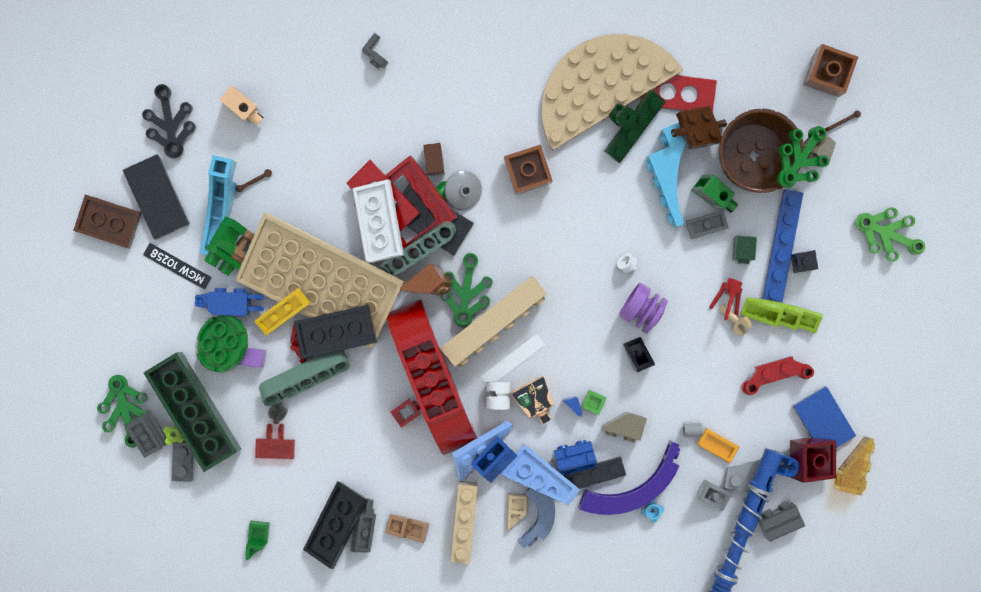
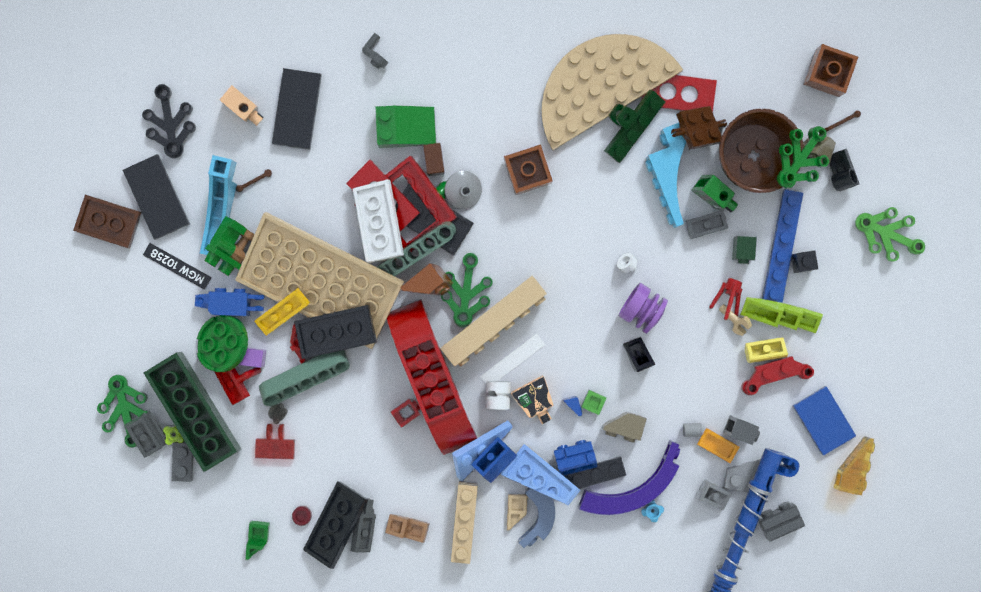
dark red slope [790,438,836,483] -> none
none -> red plate [215,367,261,405]
none -> black tile [272,68,322,150]
none -> dark red tile [292,506,312,526]
none -> green slope [375,105,436,148]
none -> dark grey brick [723,415,760,445]
none -> light yellow brick [745,337,788,363]
none -> black plate [829,148,860,191]

